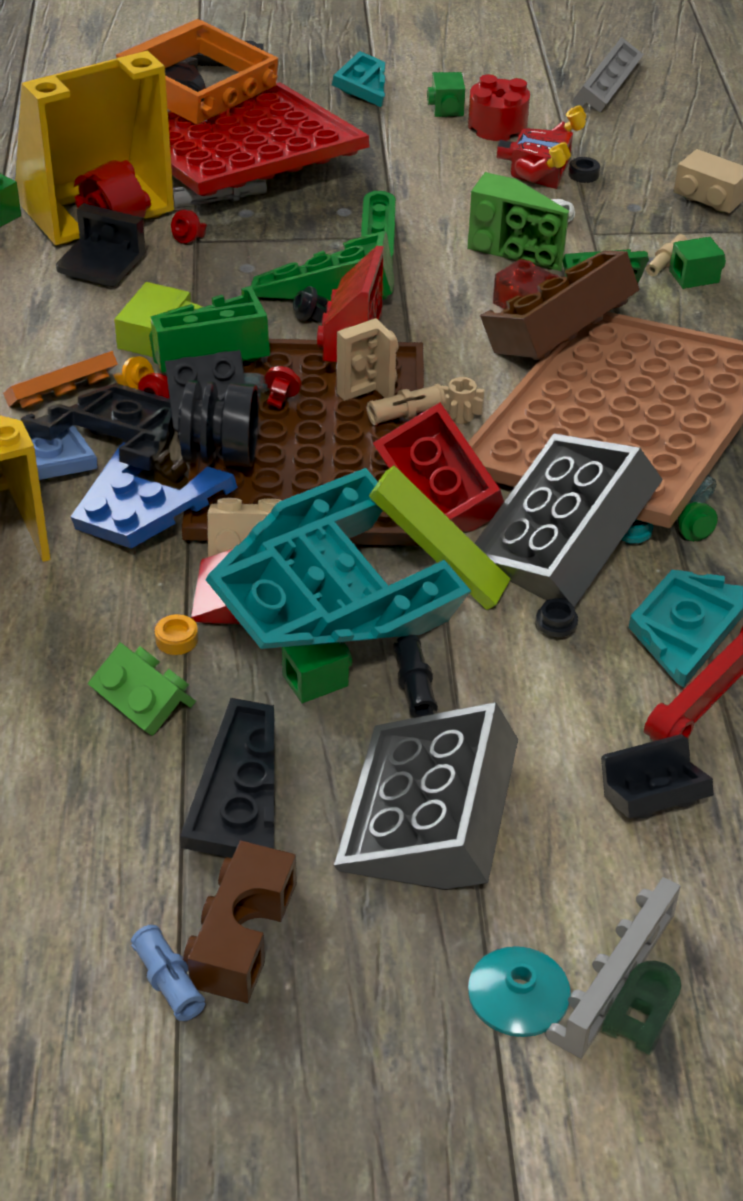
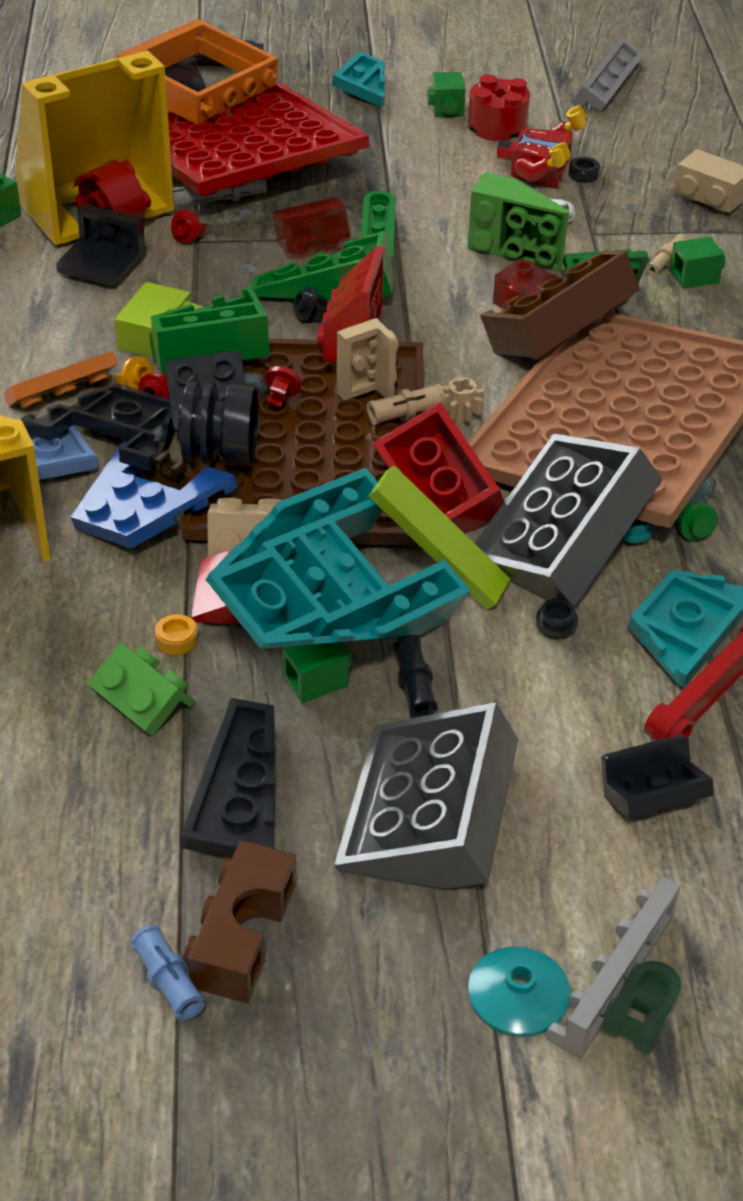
none -> clear red brick [272,197,351,253]

